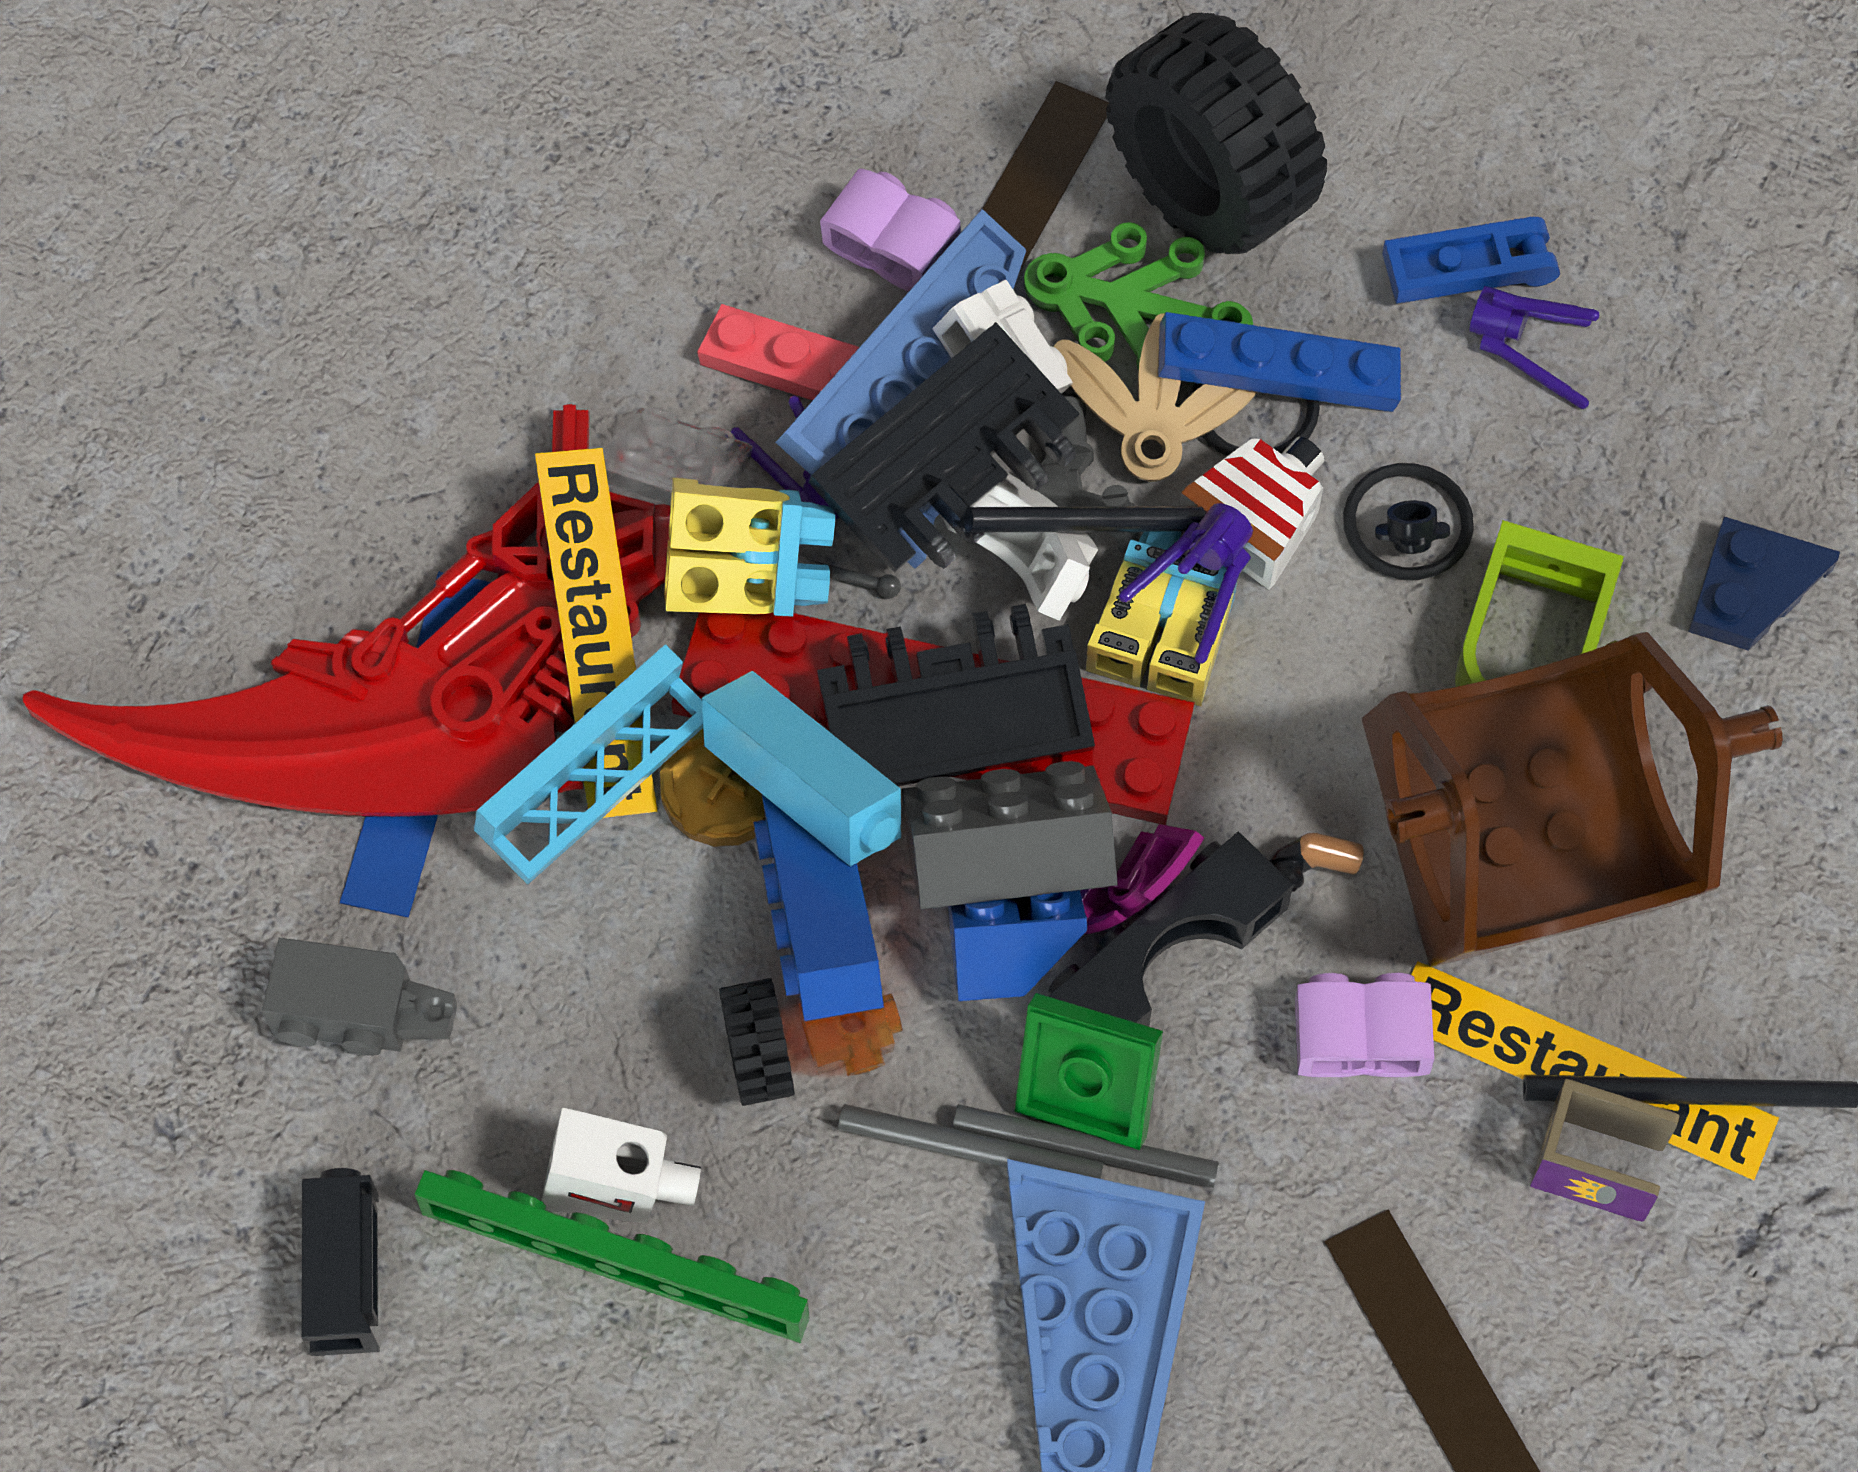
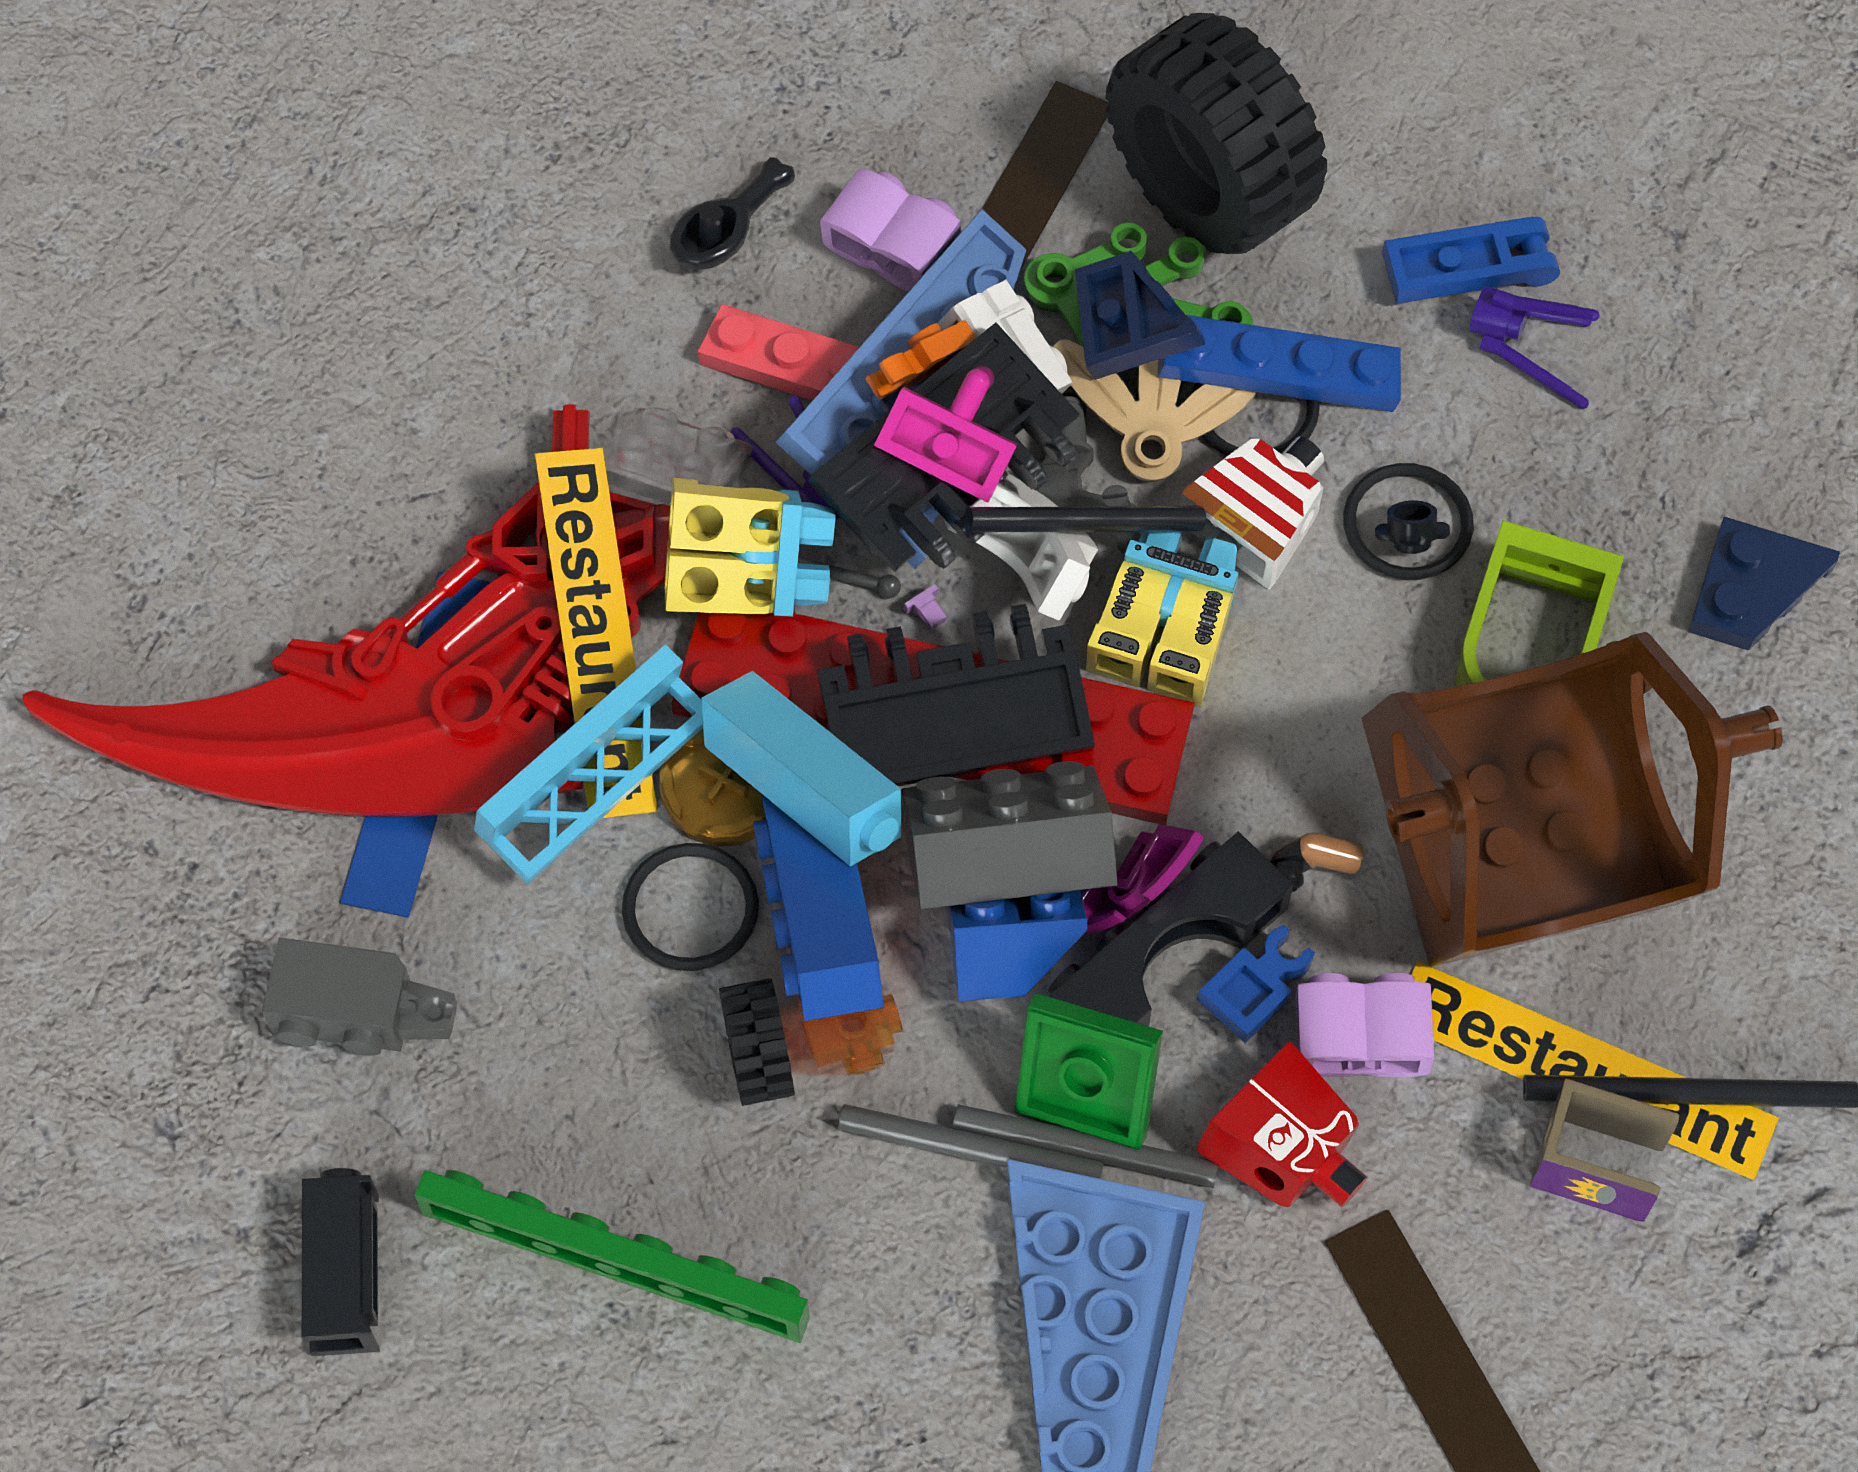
white torso [541,1108,701,1223] -> none
dark purple plant [1119,503,1253,664] -> none
none -> black tyre [622,843,759,971]
none -> black piece [670,157,795,271]
none -> orange plate [865,320,976,399]
none -> dark pink plate [874,366,1018,503]
none -> lavender piece [903,584,947,632]
none -> dark blue wing [1075,251,1205,380]
none -> red torso [1195,1042,1368,1208]
none -> blue plate [1197,925,1315,1043]

